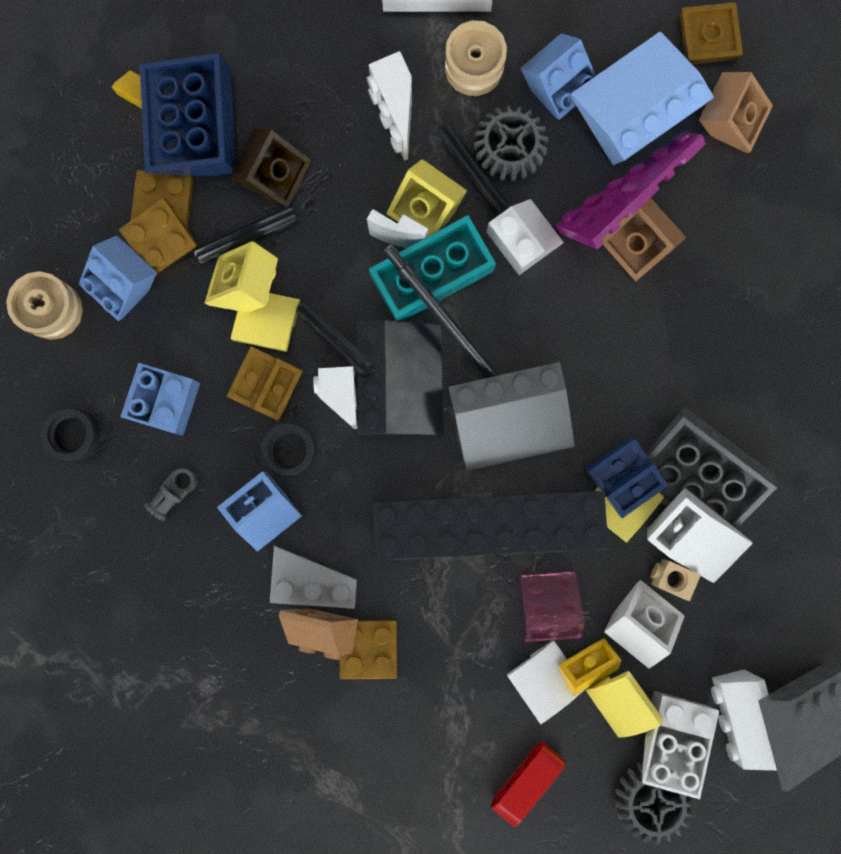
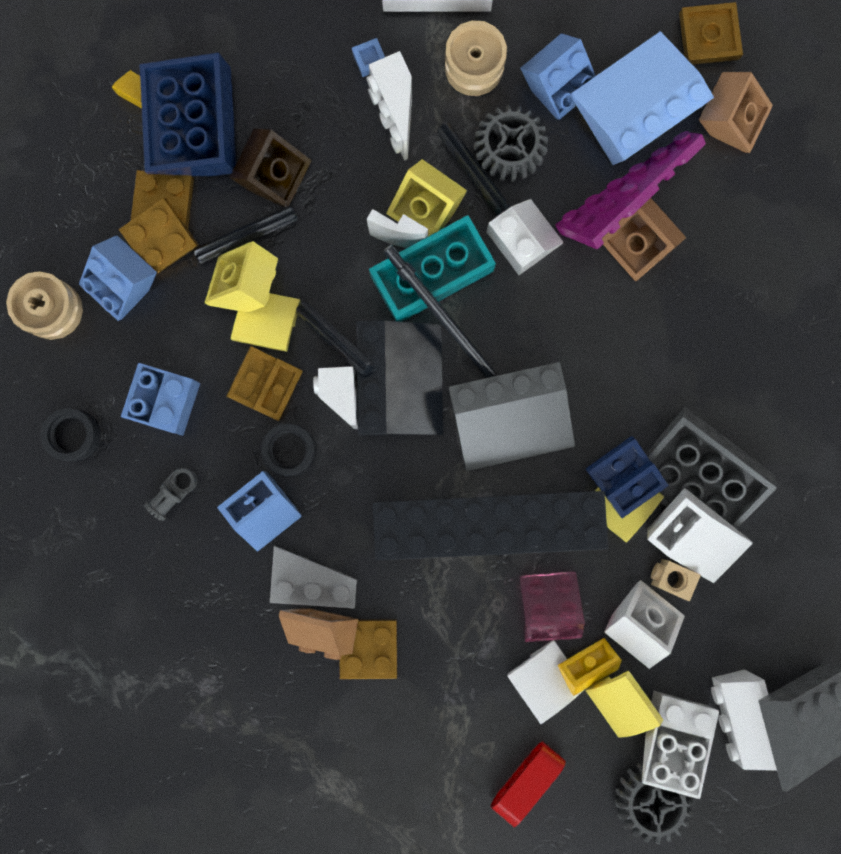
none -> medium blue plate [352,38,385,77]

